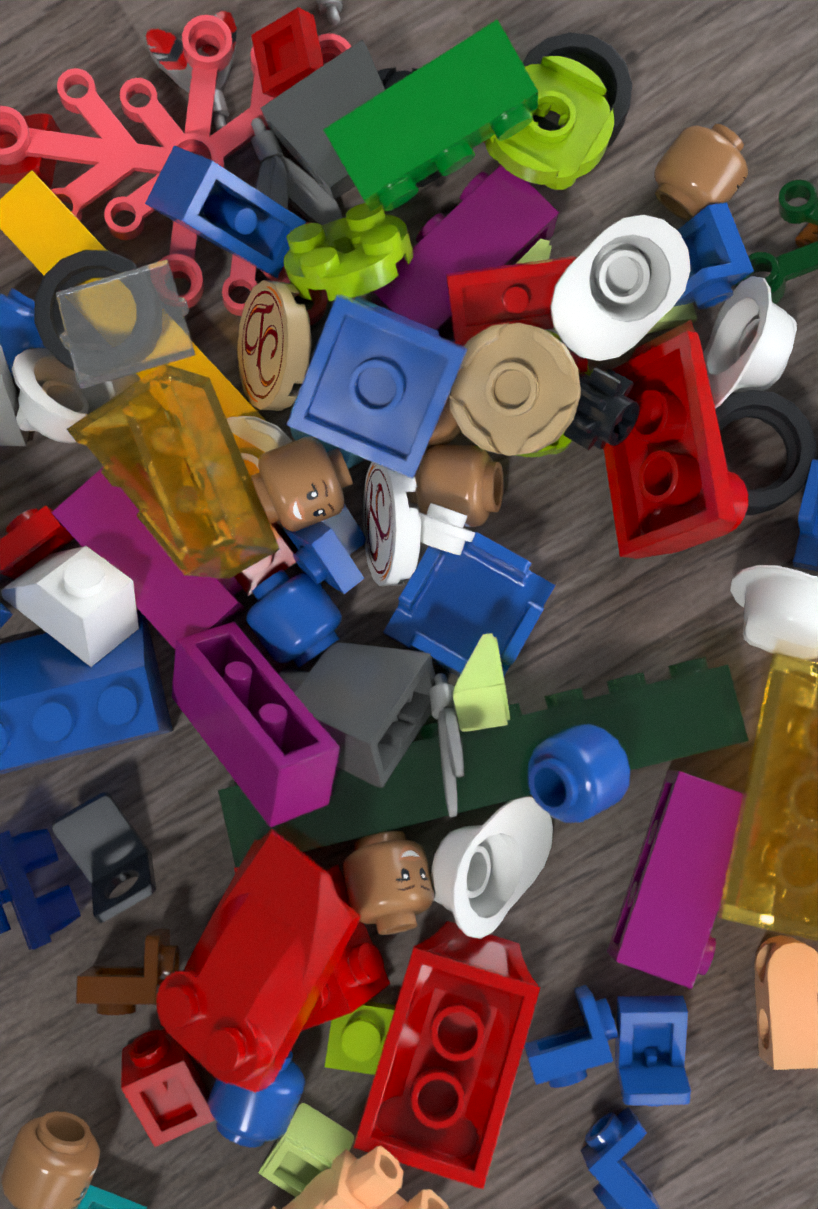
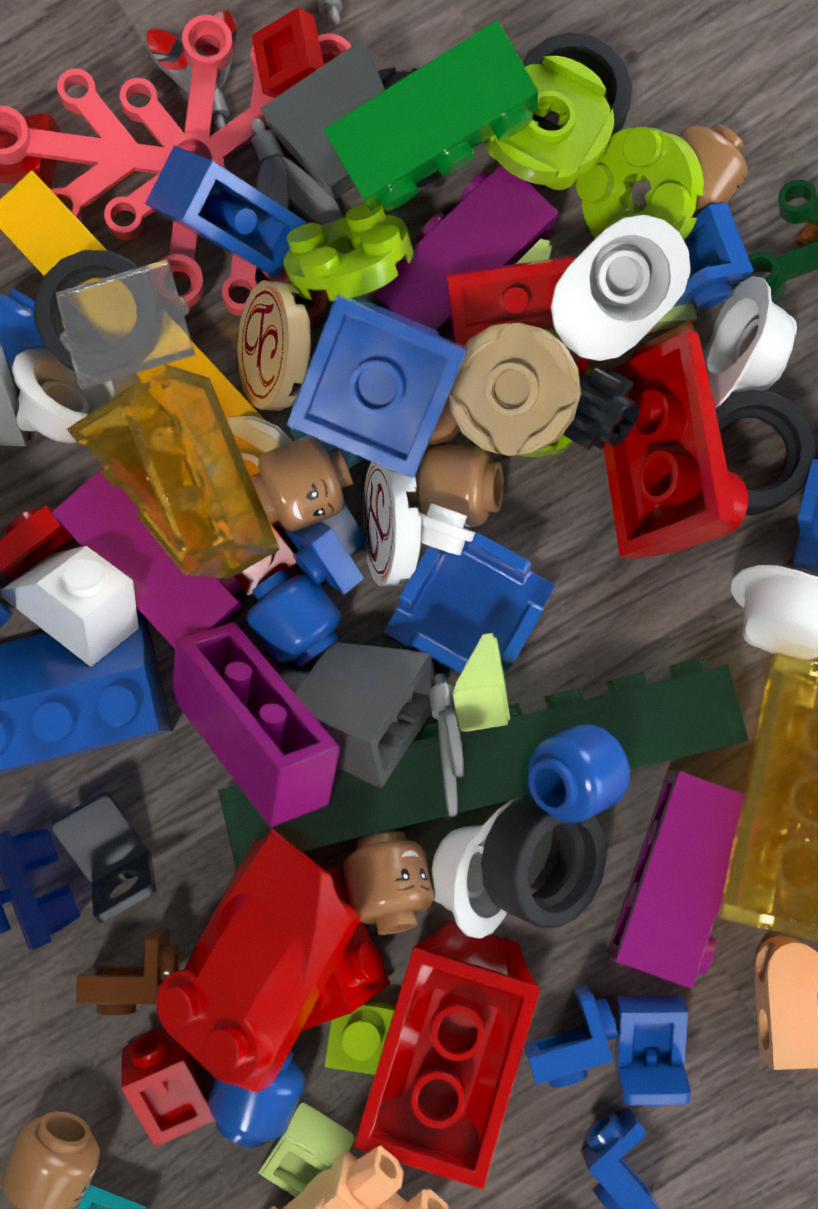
none -> black tyre [481,794,607,928]
none -> lime plate [576,127,704,240]

